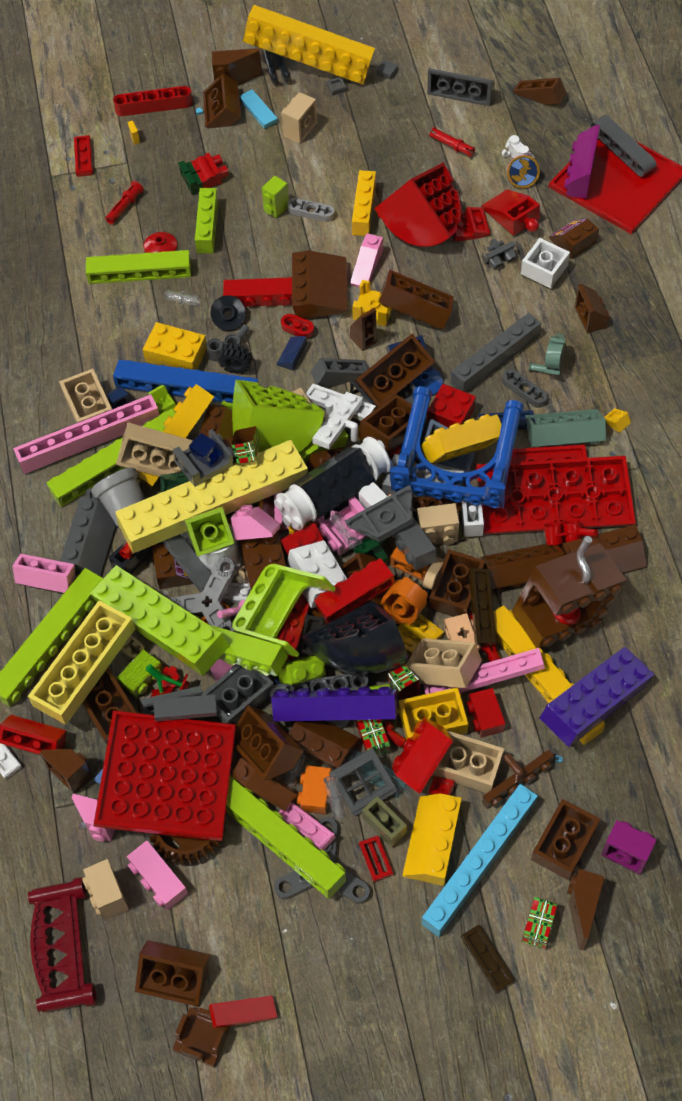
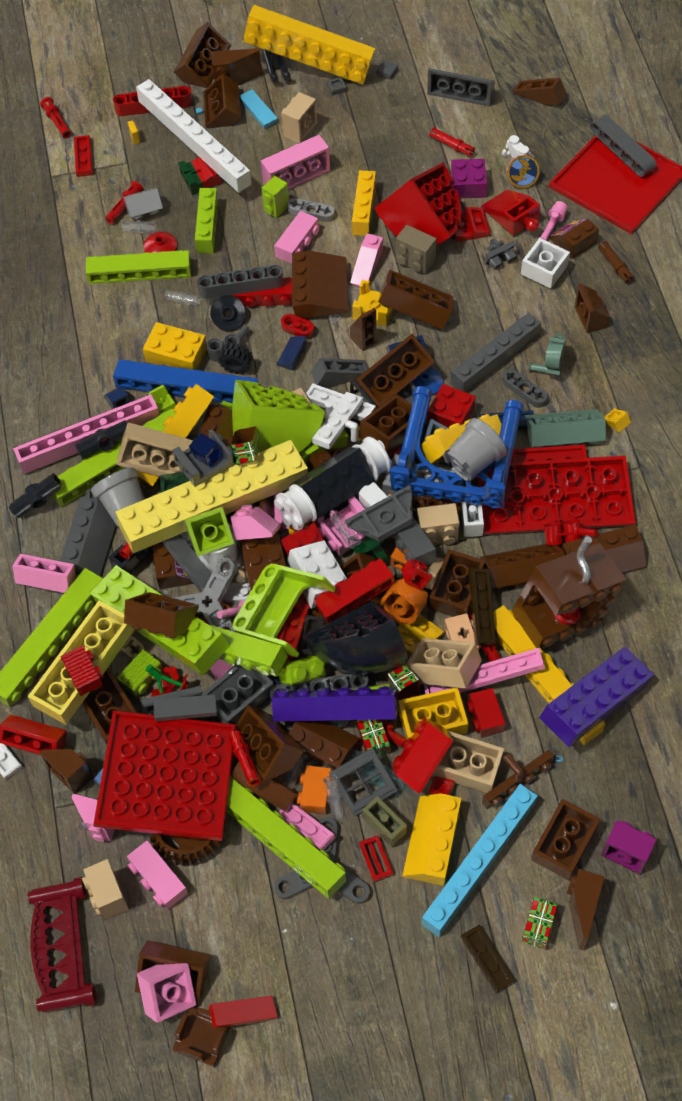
tan brick [59,369,112,424] -> none
magenta slope [564,125,600,198] -> none
none -> black piece [9,473,63,518]
none -> red pin [40,97,72,138]
none -> red brick [60,645,103,696]
none -> black piece [75,420,127,460]
none -> clear pin [121,220,157,234]
none -> light grey brick [123,188,163,219]
none -> reddish brown slope [124,592,199,638]
none -> white brick [136,79,251,193]
none -> bright pink slope [137,963,196,1023]
none -> reddish brown slope [173,22,230,88]
none -> dark grey beam [197,265,284,299]
none -> red pin [229,730,261,787]
none -> bright pink brick [261,135,330,190]
none -> bright pink brick [274,211,319,264]
none -> dark tan brick [396,225,436,274]
none -> red brick [401,559,433,591]
none -> light grey piece [443,418,507,481]
none -> magenta brick [451,159,487,199]
none -> bright pink piece [540,201,568,240]
none -> reddish brown pin [598,241,635,284]

